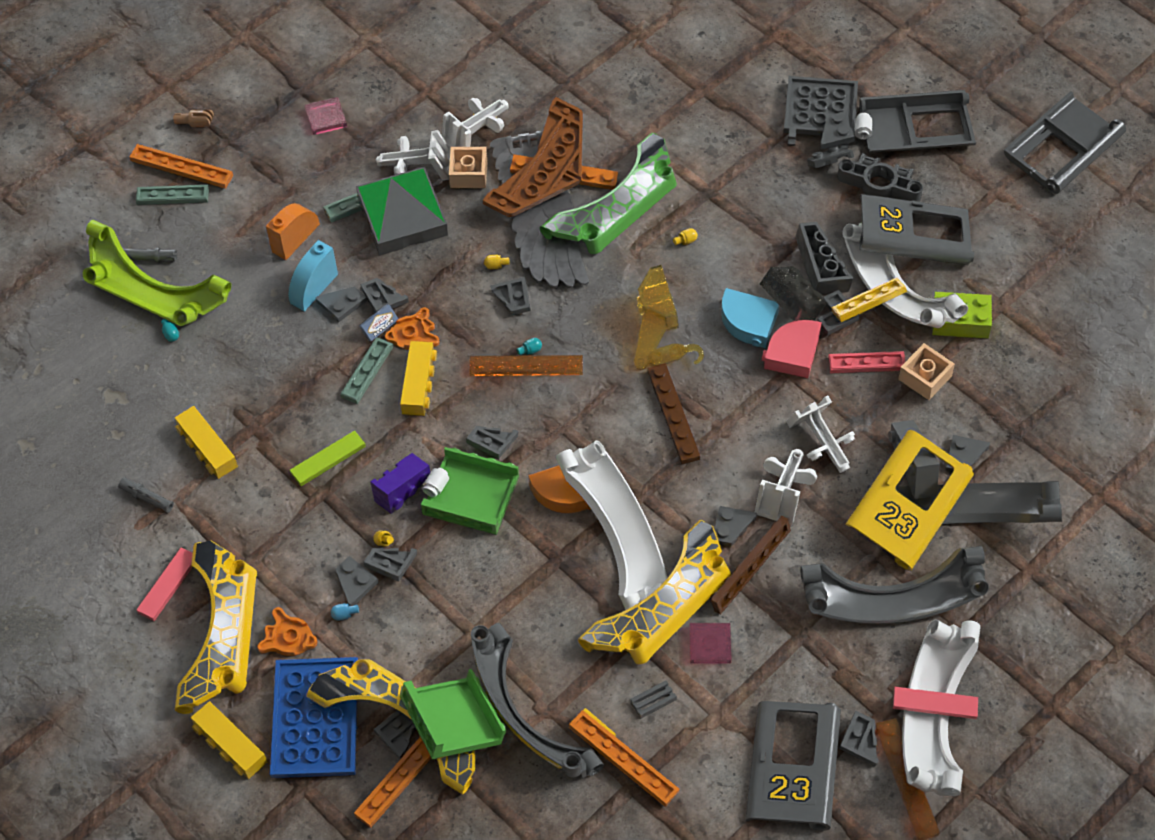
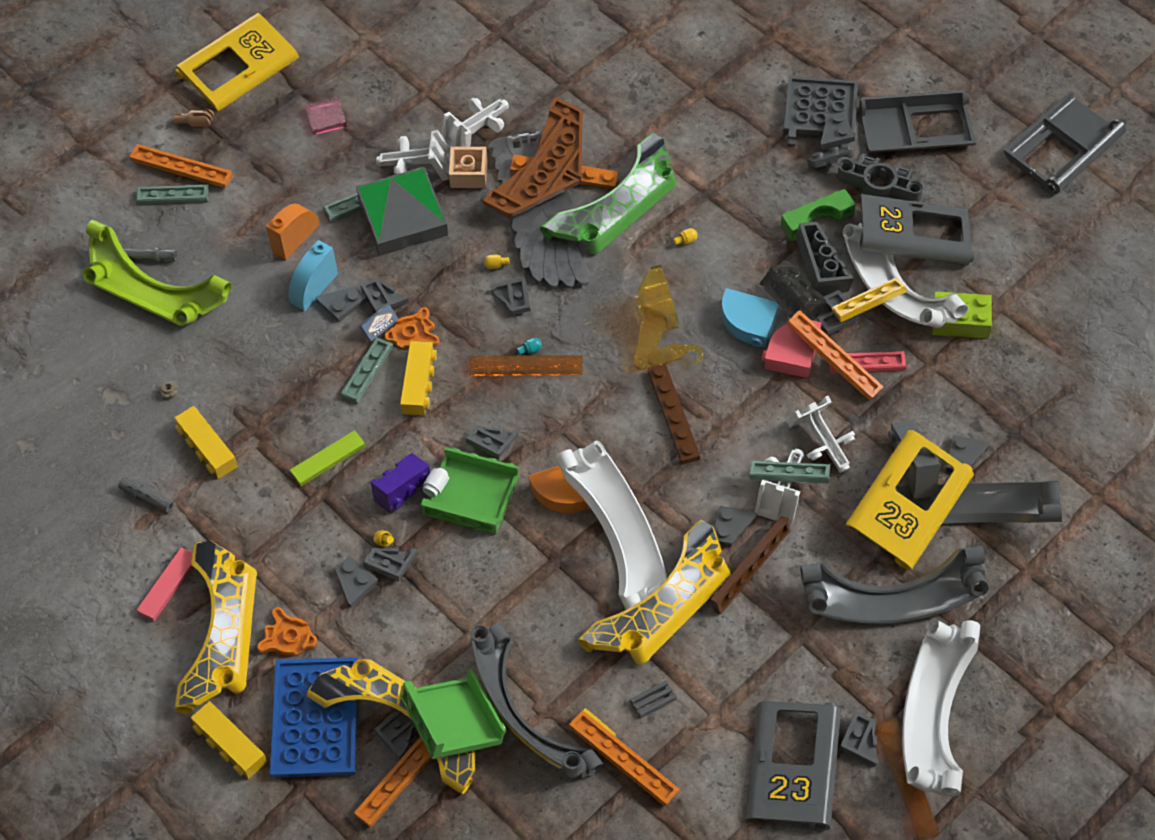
teal cylinder [161,319,179,342] -> none
dark azure cylinder [331,603,359,621] -> none
clear pink tile [689,623,732,663] -> none
white brick [854,113,872,139] -> none
coral tile [893,687,978,719] -> none
light nougat brick [899,343,955,400] -> none
none -> dark tan plate [159,381,178,399]
none -> yellow piece [175,13,299,111]
none -> sand green tile [750,461,830,483]
none -> bright green arch [781,189,856,241]
none -> orange plate [786,310,883,401]

